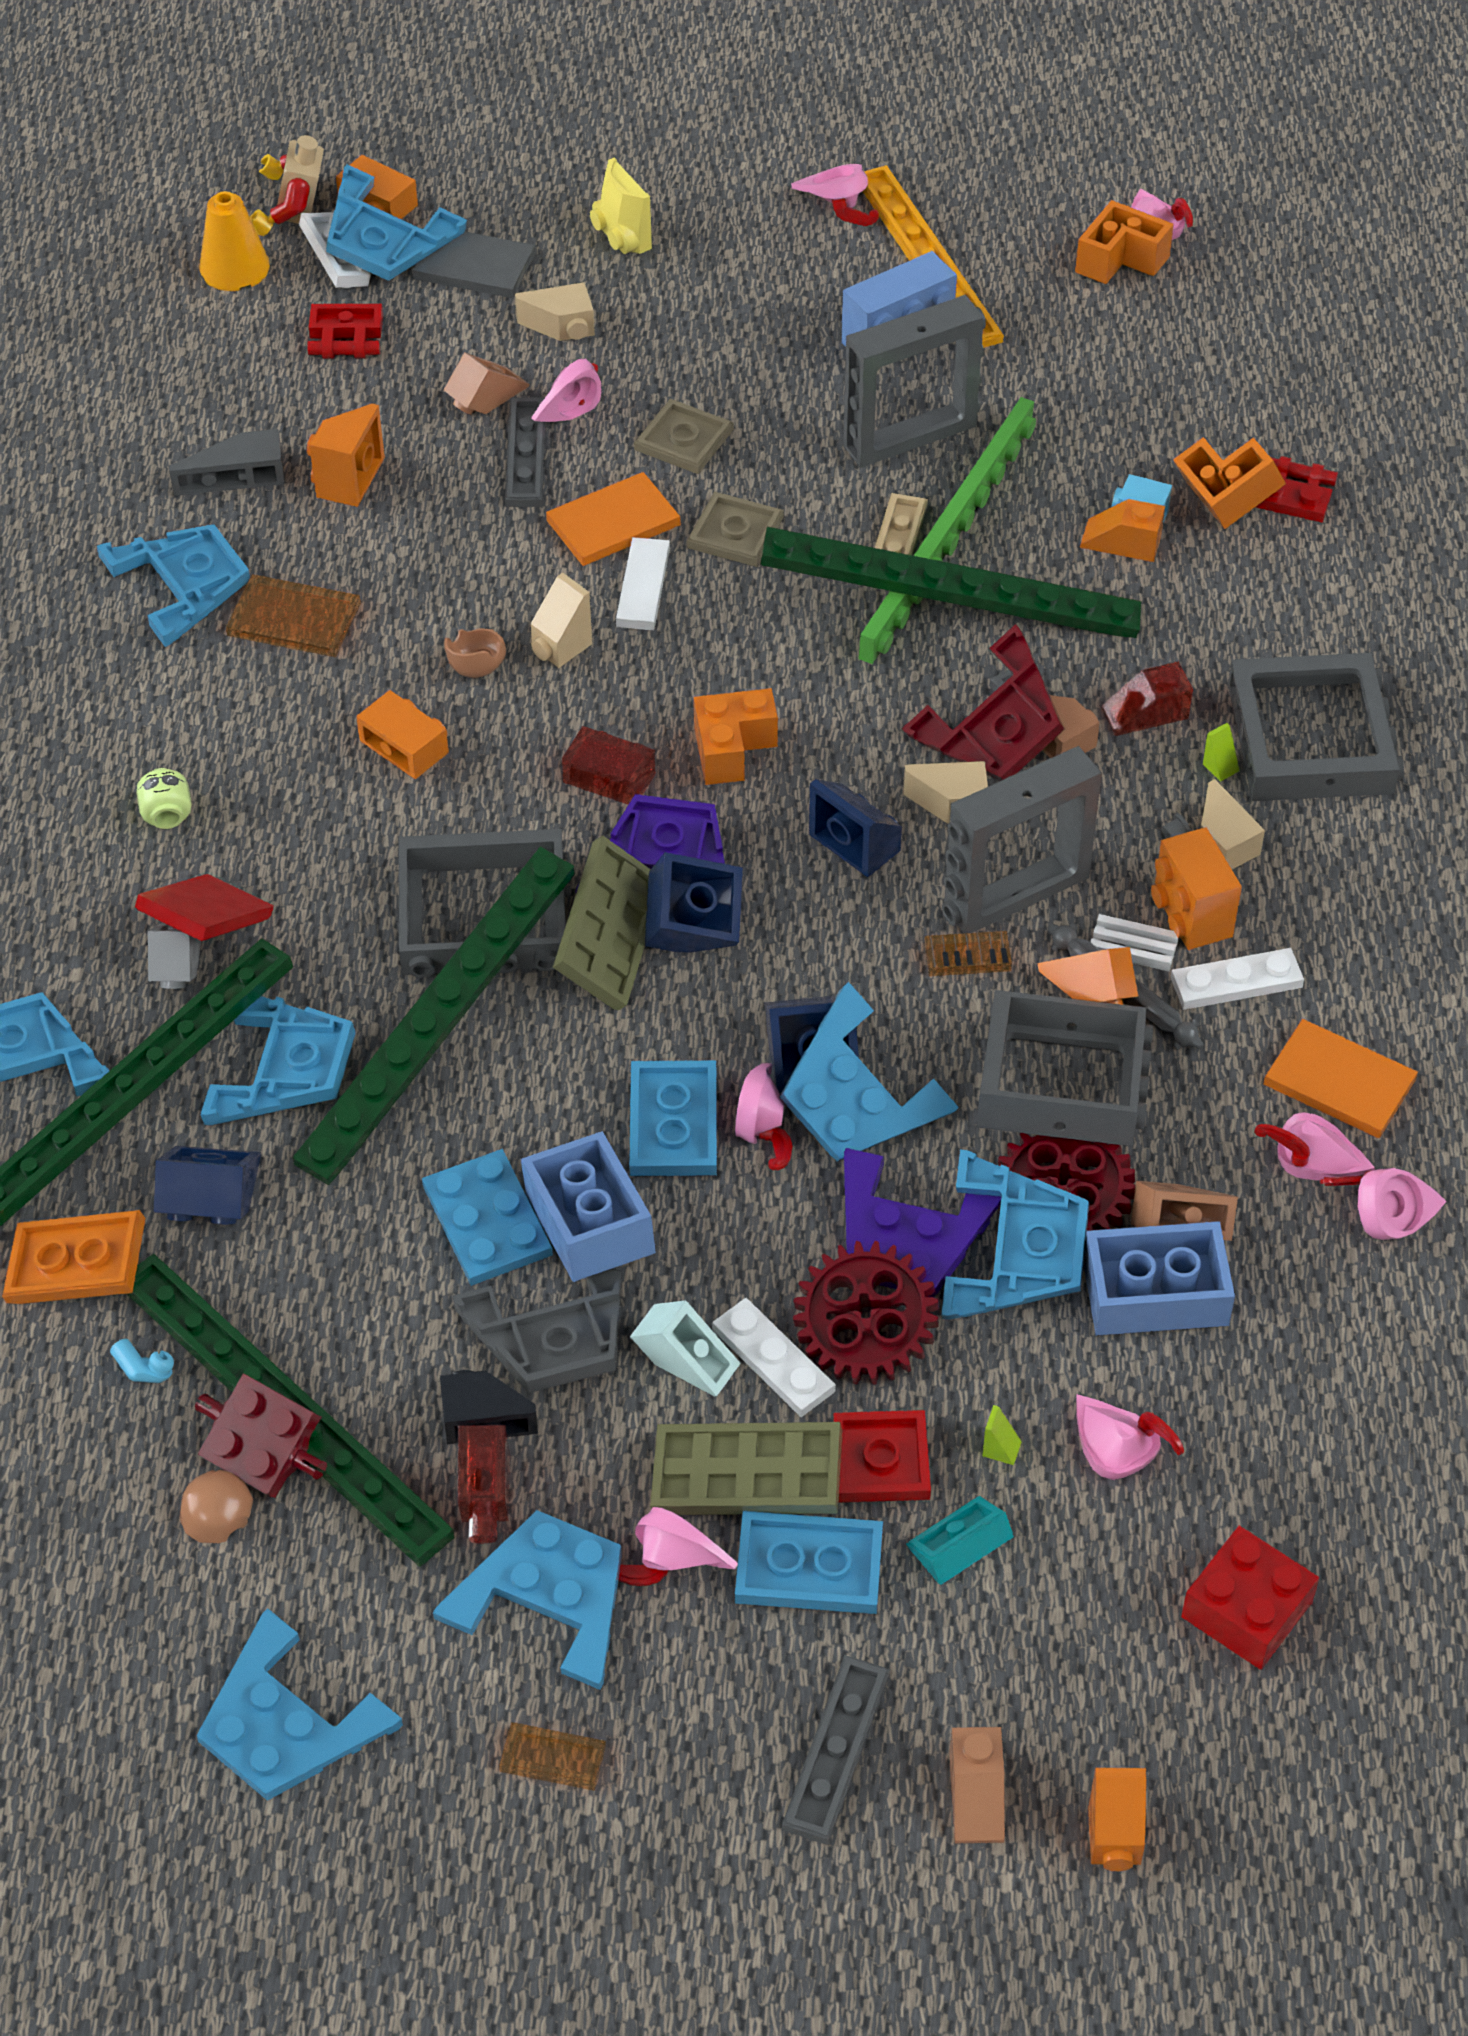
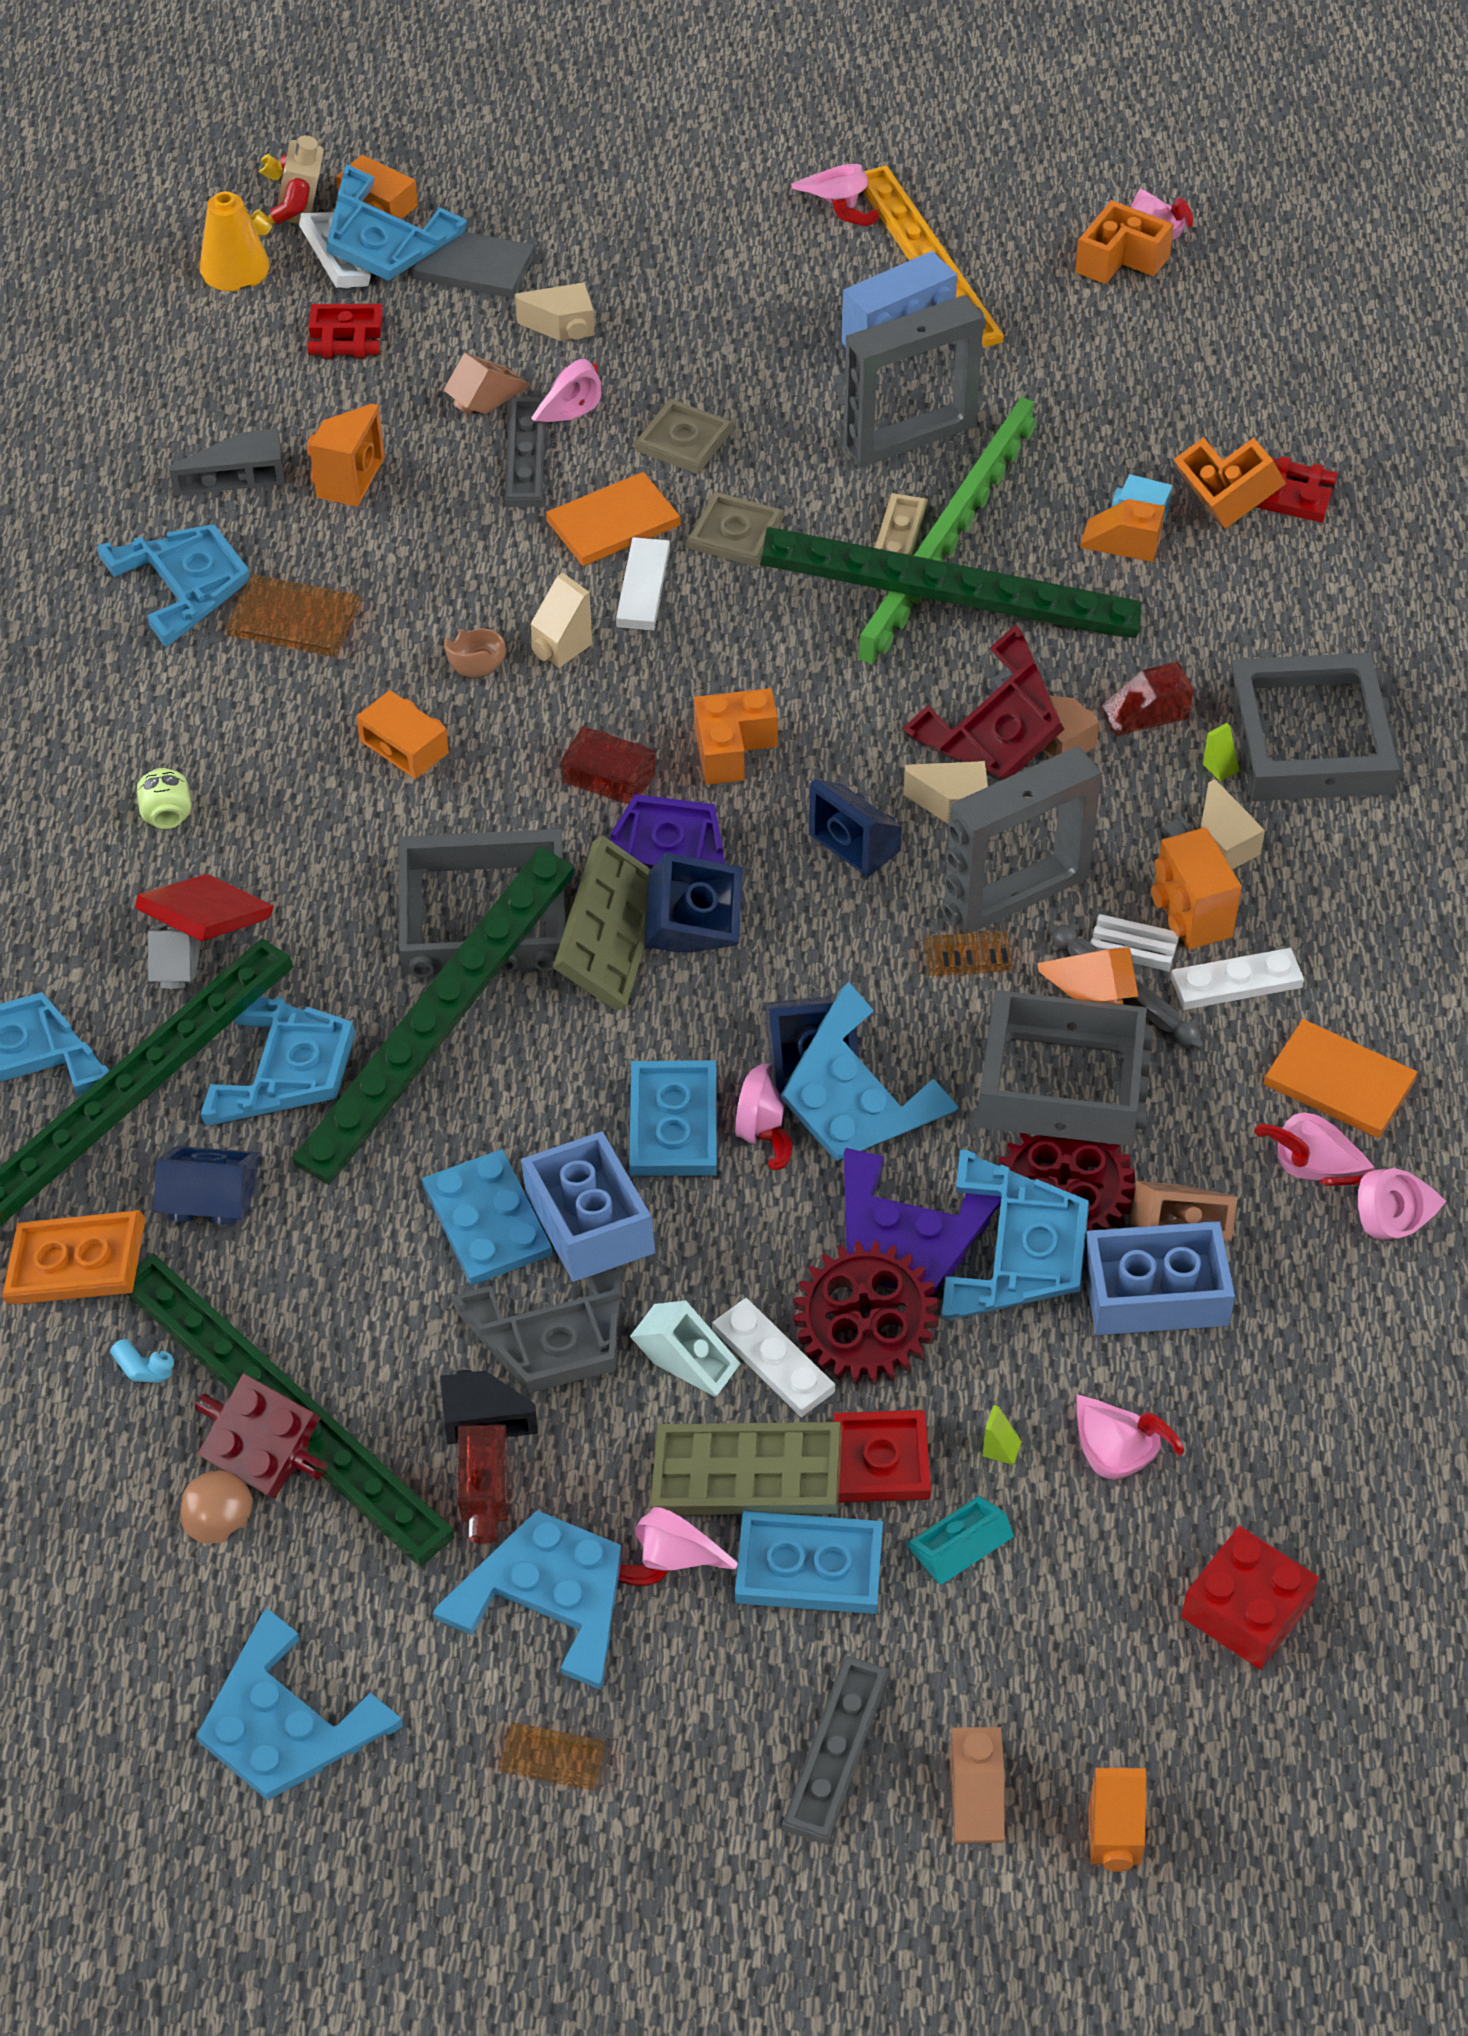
light yellow slope [590,158,652,254] -> none

